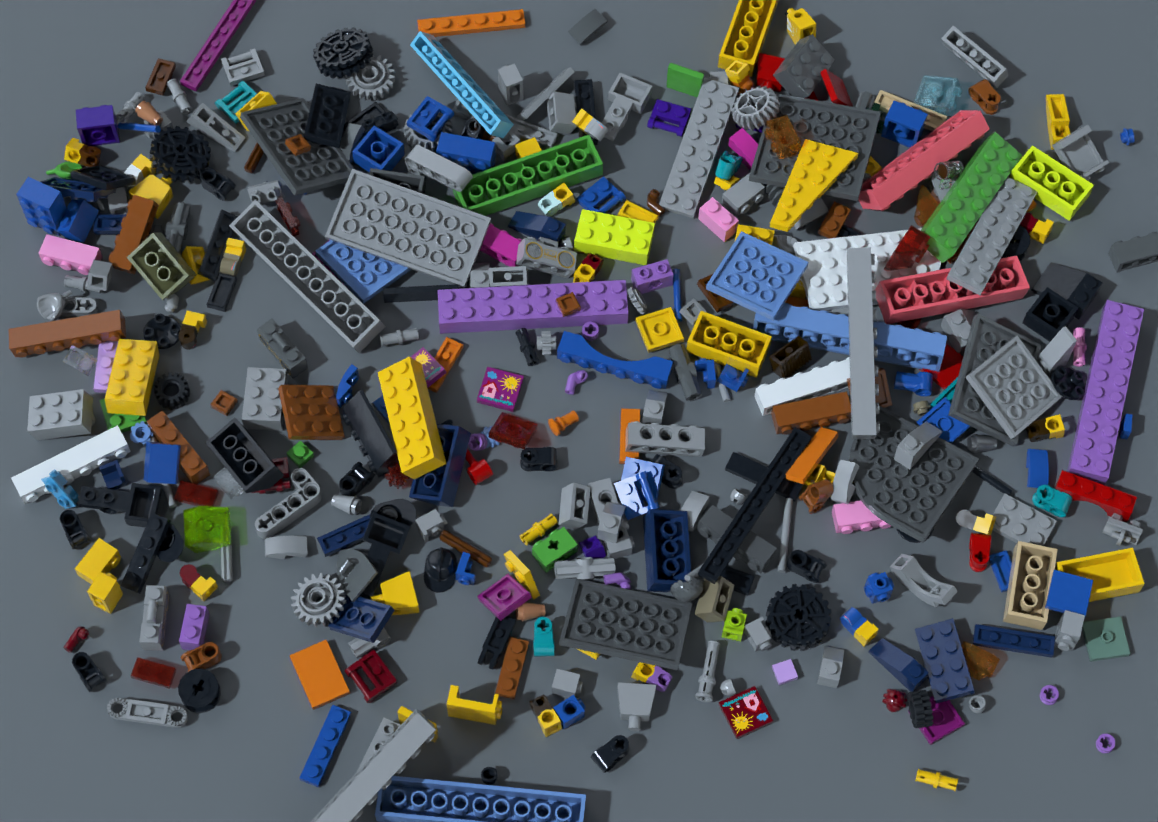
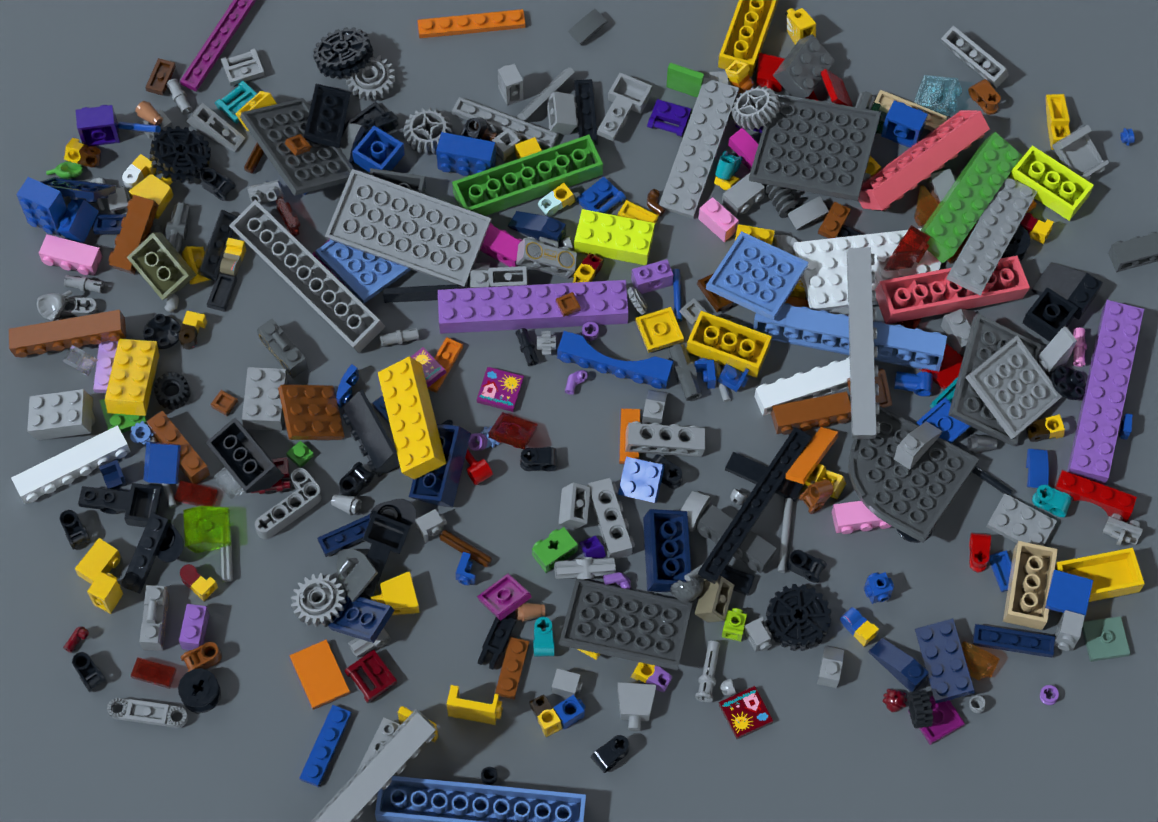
dark azure hinge [41,470,79,509] -> none
black tile [71,165,136,191] -> none
light grey brick [88,260,112,291] -> none
light grey pin [116,92,145,123] -> none
light grey slope [265,536,308,559] -> none
clear red gear [385,463,410,489] -> none
light grey beam [405,145,473,192] -> none
blue plate [407,96,454,142] -> none
medium azure brick [410,31,514,138] -> none
black piece [424,547,457,593] -> none
yellow wing [504,550,540,600] -> none
yellow pin [519,514,558,546] -> none
orange pin [548,410,579,436] -> none
leg [572,109,609,142] -> none
light grey slope [597,502,626,543] -> none
plate [614,471,660,520] -> none
clear orange brick [764,115,801,160] -> none
dark brown brick [769,336,812,378] -> none
yellow wing [770,139,858,232] -> none
lavender tile [772,659,798,685] -> none
light grey slope [831,460,860,504] -> none
light grey arch [890,554,958,607] -> none
dark tan plate [913,401,932,416] -> none
yellow pin [915,769,958,791] -> none
clear piece [934,161,963,190] -> none
leg [956,510,996,535] -> none
medium lavender bush [1096,734,1115,753] -> none

